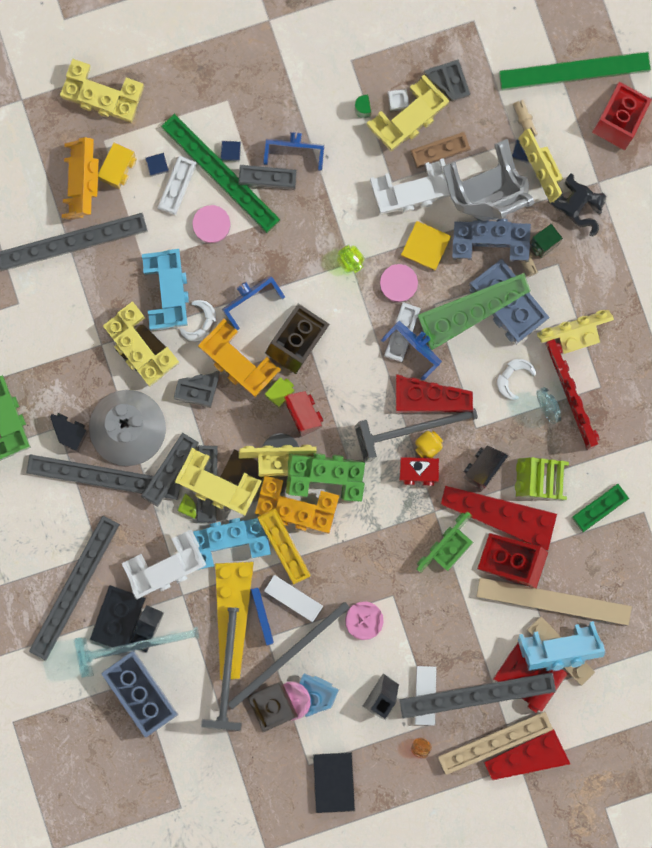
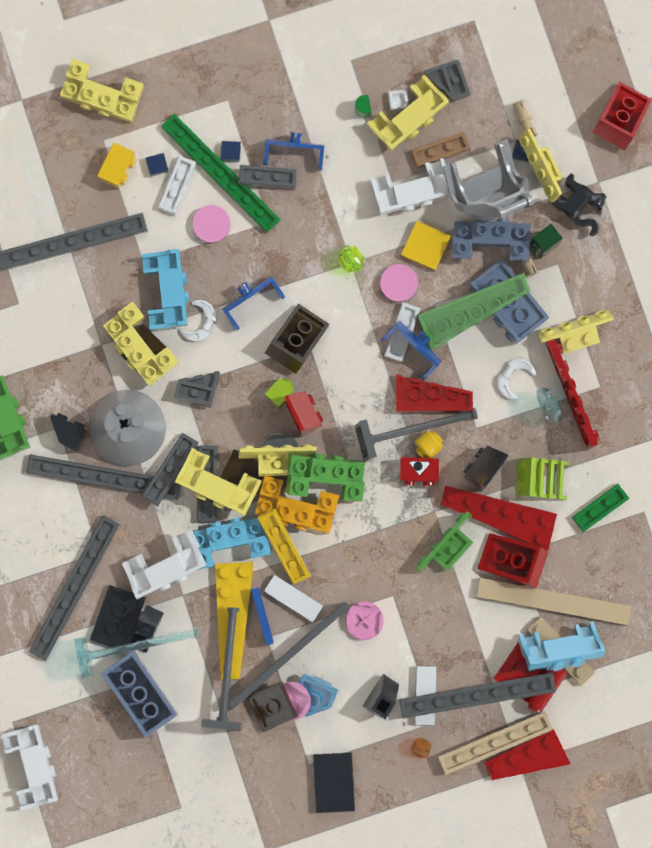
light orange bracket [62,137,99,220] -> none
lime tile [177,494,197,519] -> none
light orange bracket [198,319,281,398] -> none
green tile [499,52,651,91] -> none
none -> white bracket [0,724,59,811]

